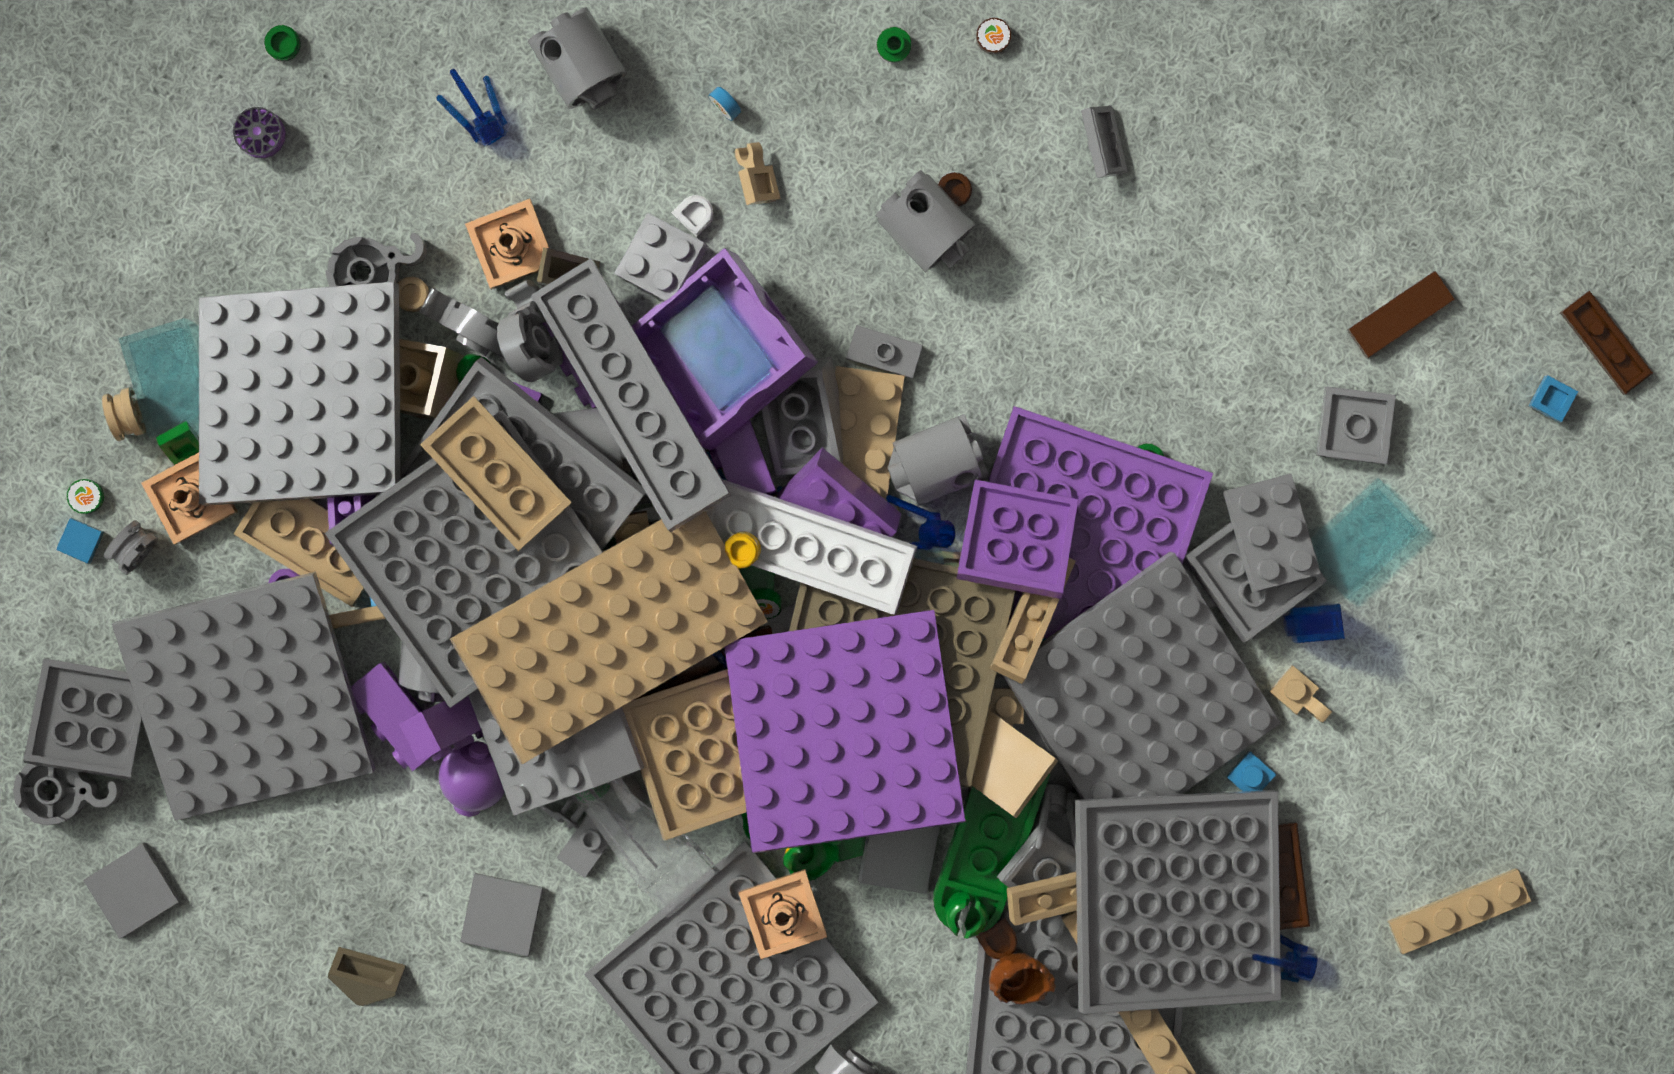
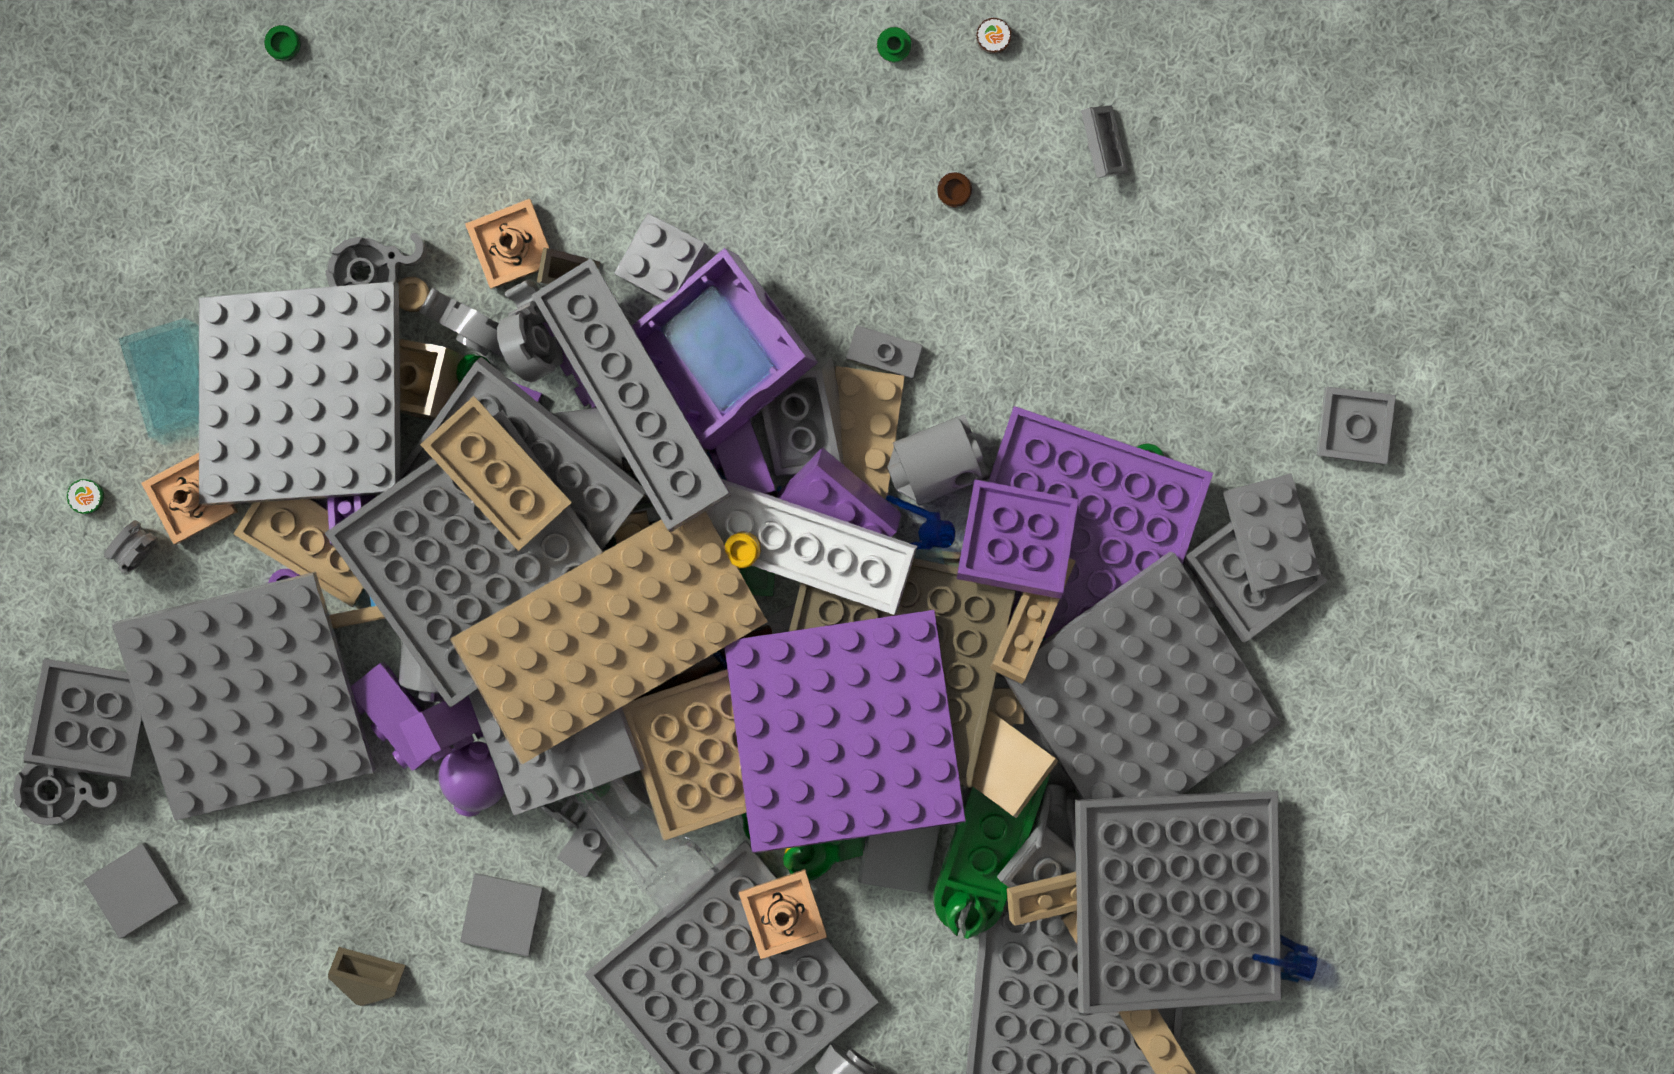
dark azure tile [56,518,104,564] -> none
tan wheel [102,387,147,441] -> none
green plate [156,421,199,465] -> none
wheel [233,107,286,158] -> none
clear blue plant [436,69,508,147] -> none
light grey cylinder [528,7,627,110] -> none
white tile [672,195,714,238] -> none
dark azure tile [708,87,741,121] -> none
tan plate [735,142,781,205] -> none
tile [751,588,782,619] -> none
light grey cylinder [875,170,976,273] -> none
reddish brown tile [976,917,1017,960] -> none
dark orange hair [989,953,1056,1005] -> none
dark azure plate [1226,751,1276,791] -> none
tan plate [1269,665,1332,722] -> none
reddish brown tile [1278,822,1310,930] -> none
clear blue slope [1284,602,1345,643] -> none
clear light blue tile [1310,478,1425,600] -> none
reddish brown tile [1347,271,1455,358] -> none
tan plate [1388,868,1531,954] -> none
dark azure plate [1528,375,1578,423] -> none
reddish brown tile [1560,291,1653,395] -> none

